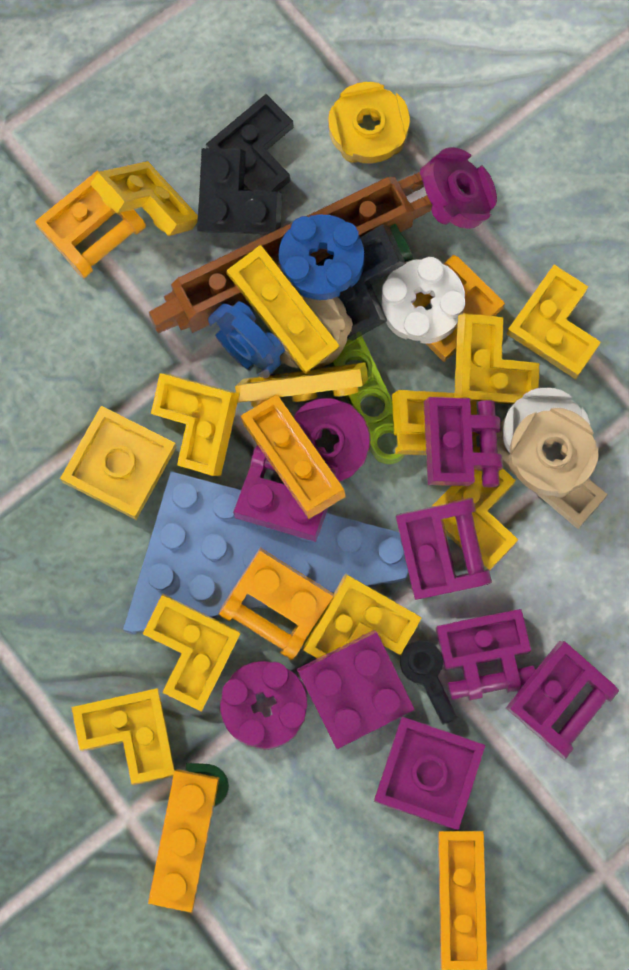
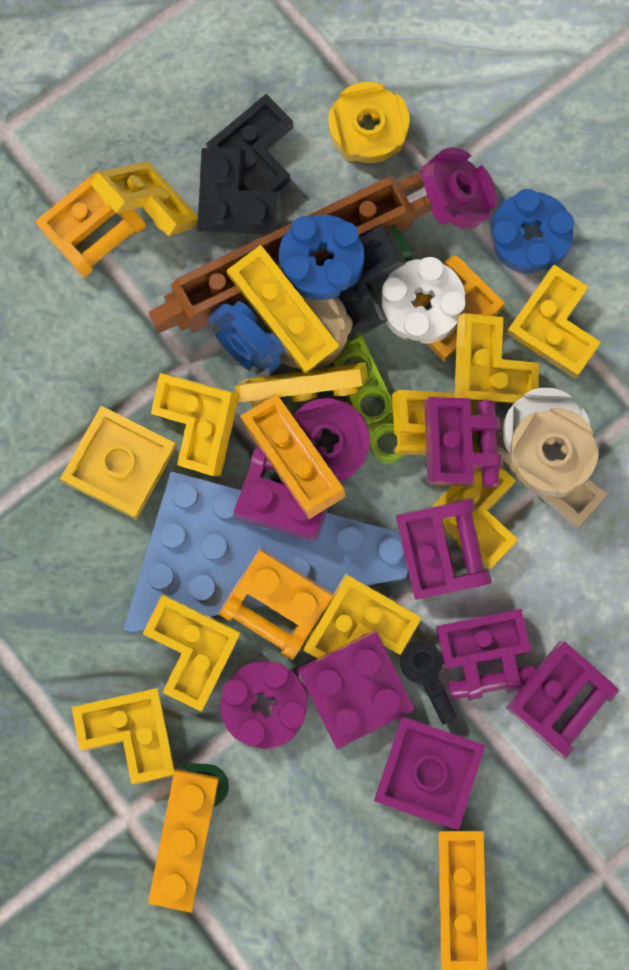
none -> blue plate [491,189,574,274]

